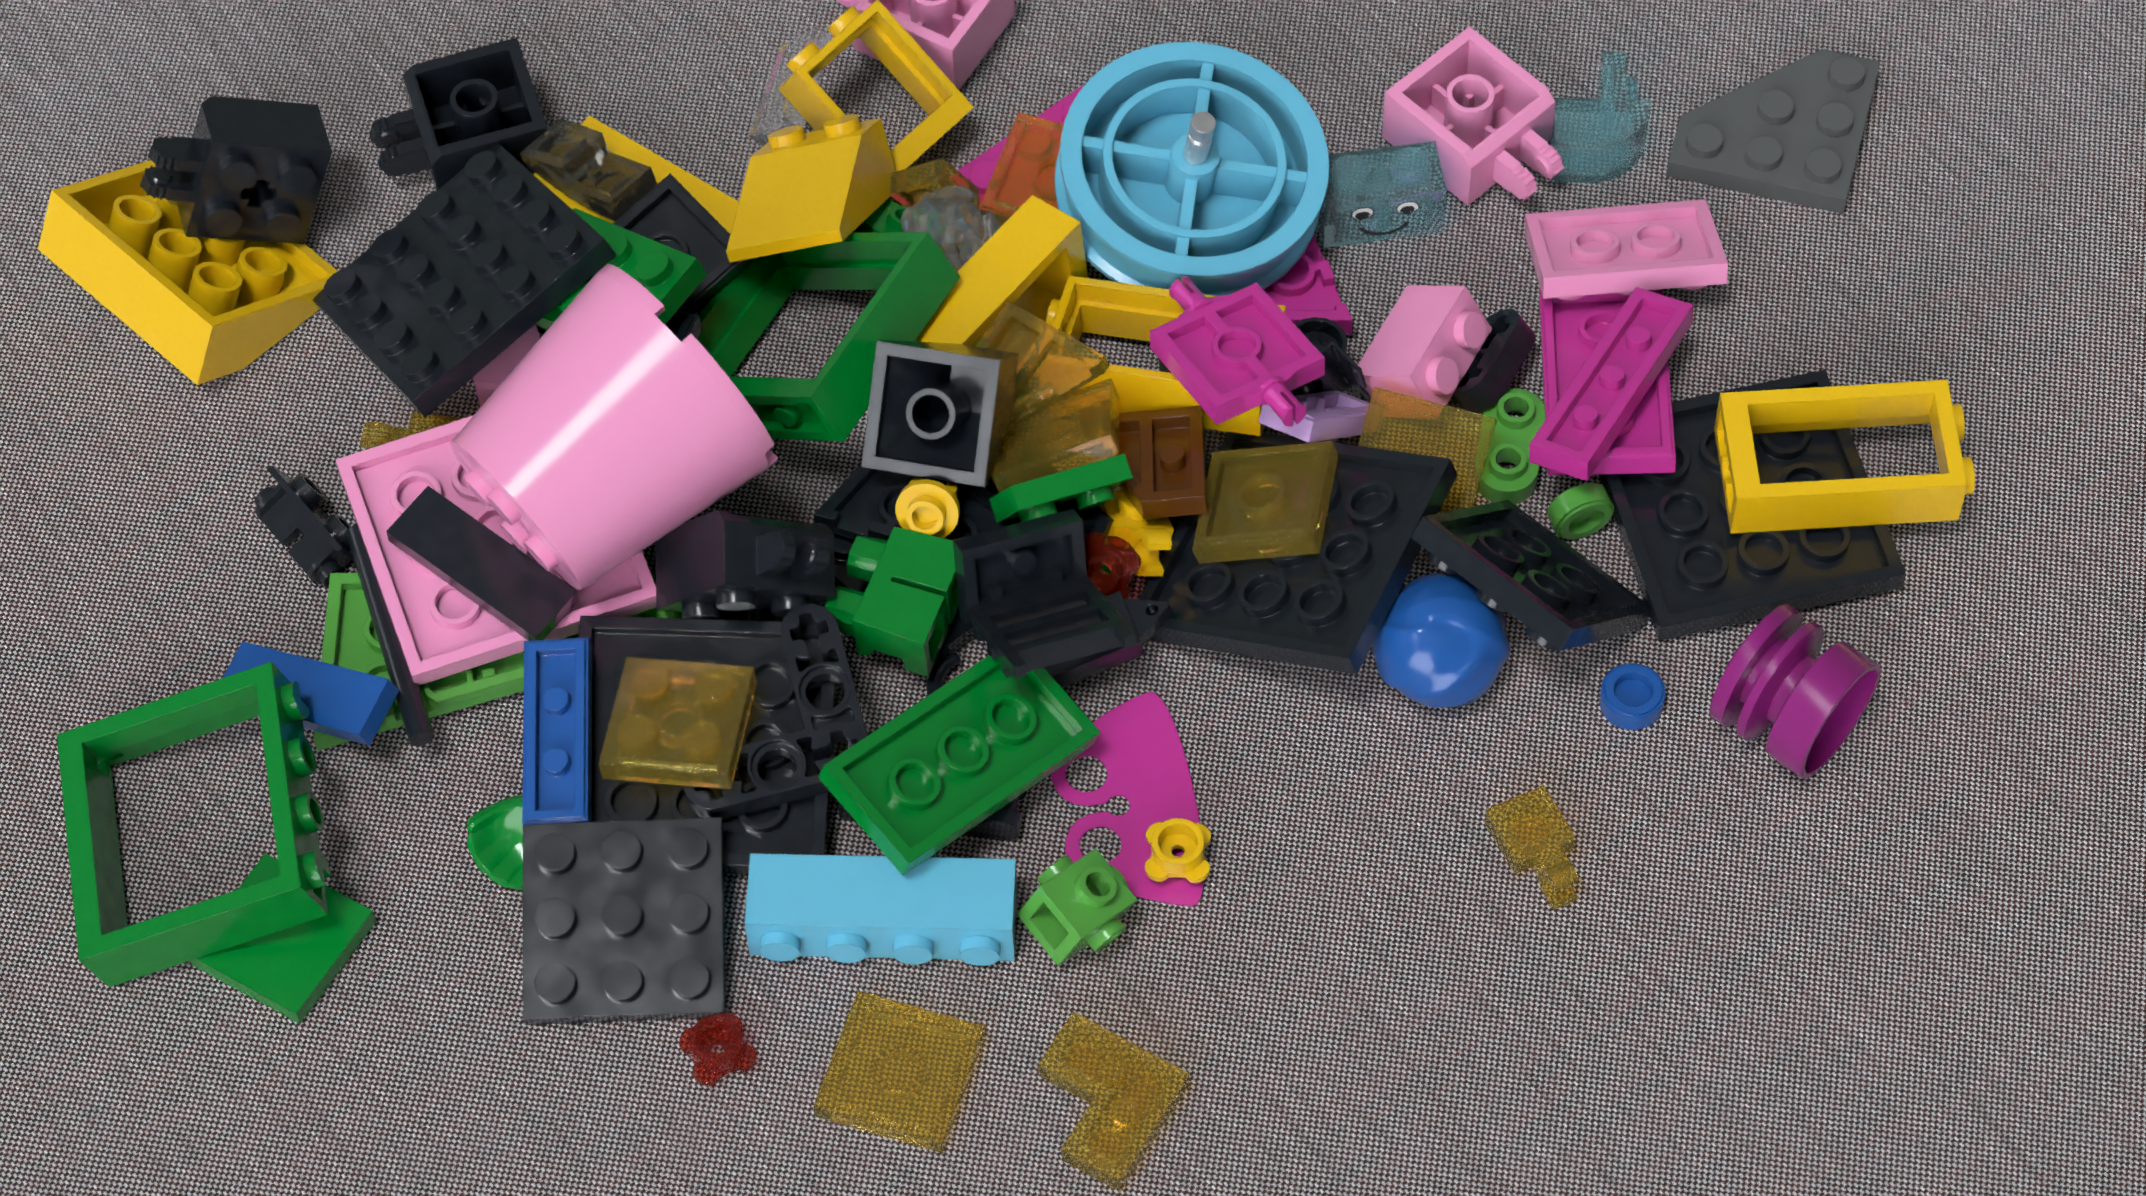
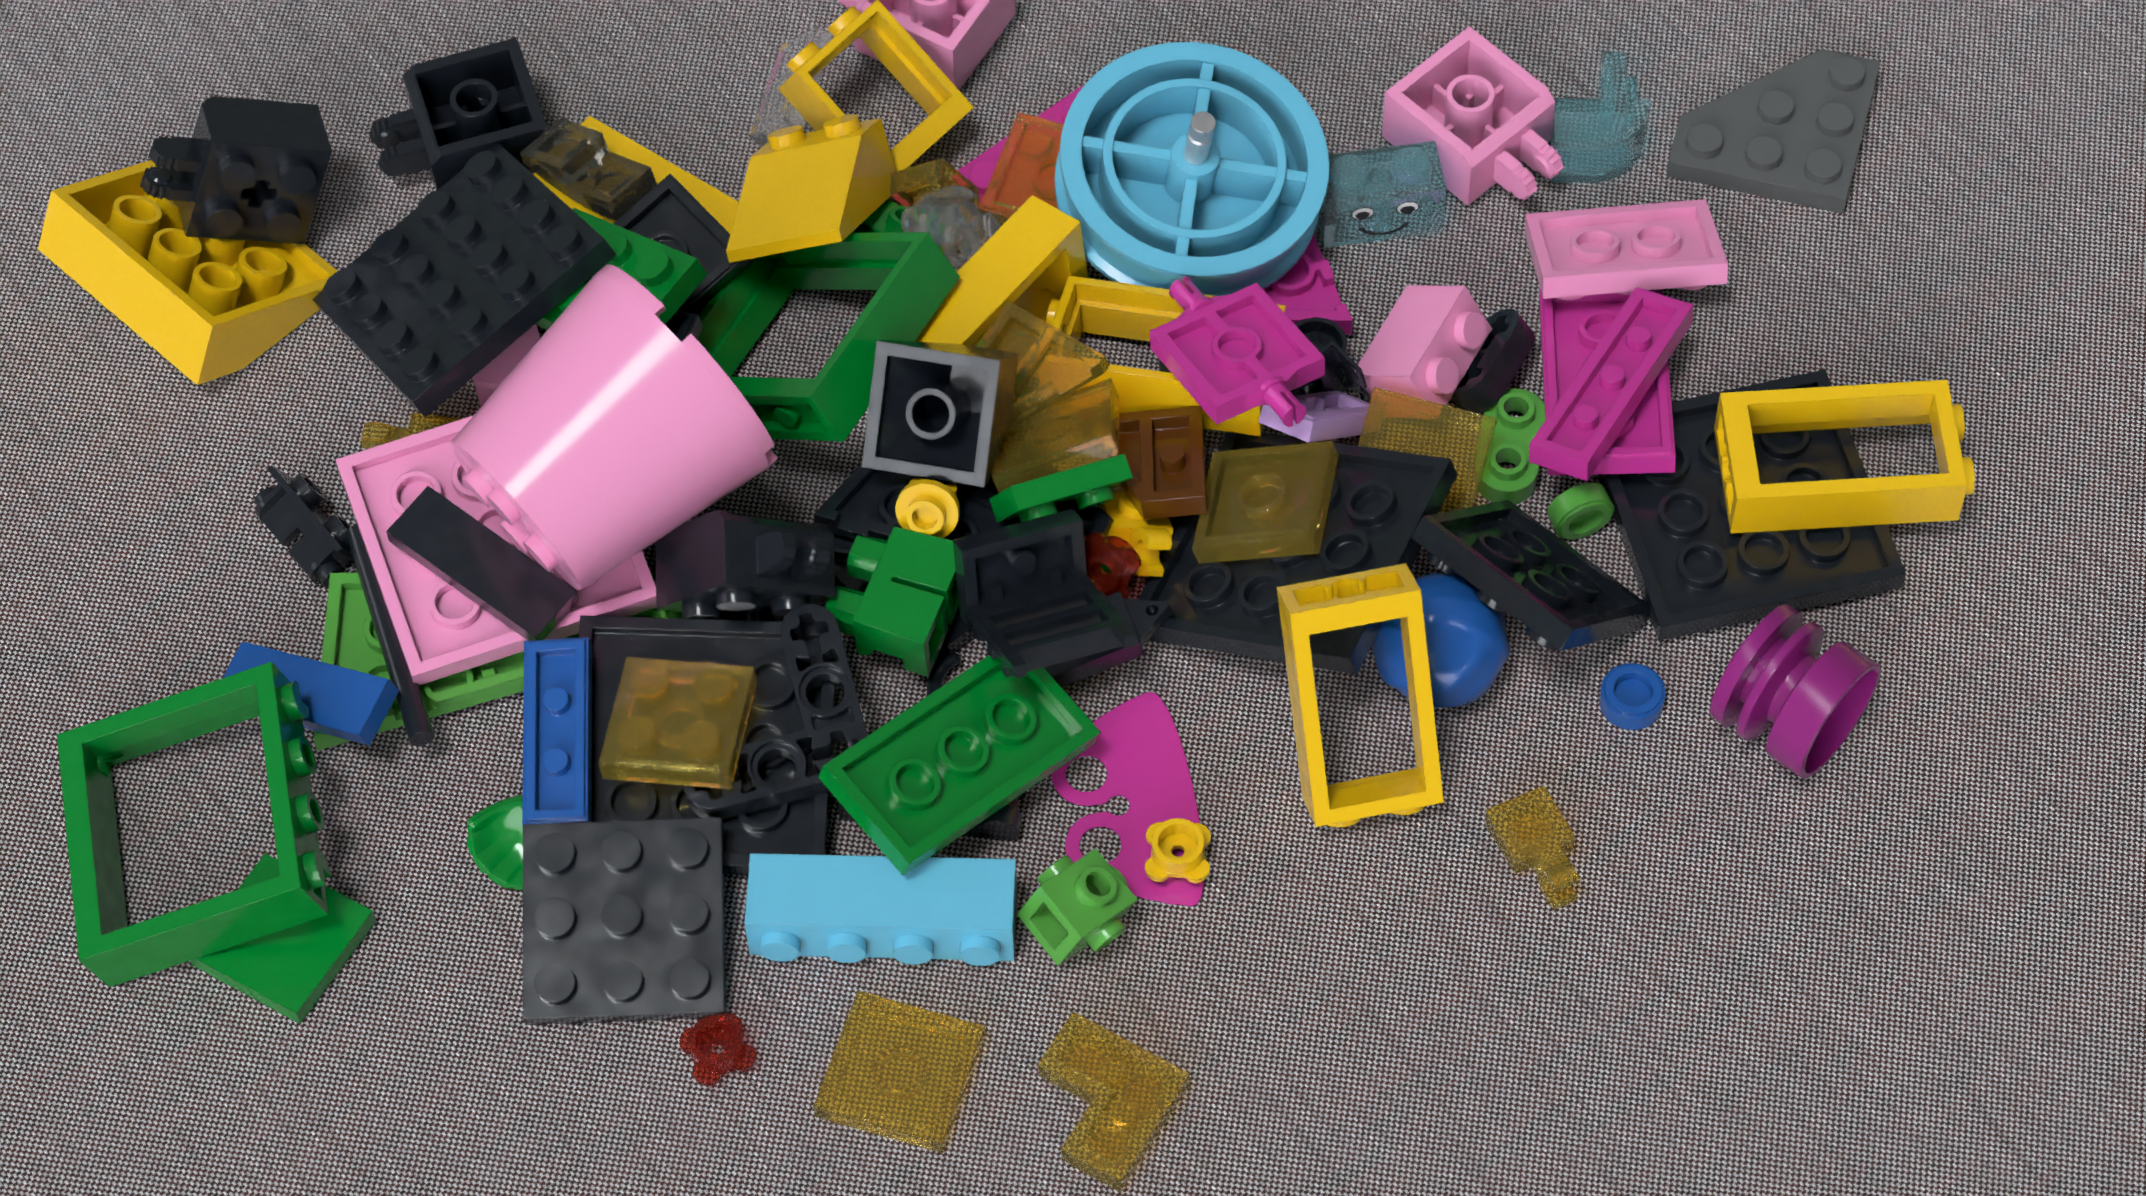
none -> yellow window [1277,563,1444,827]

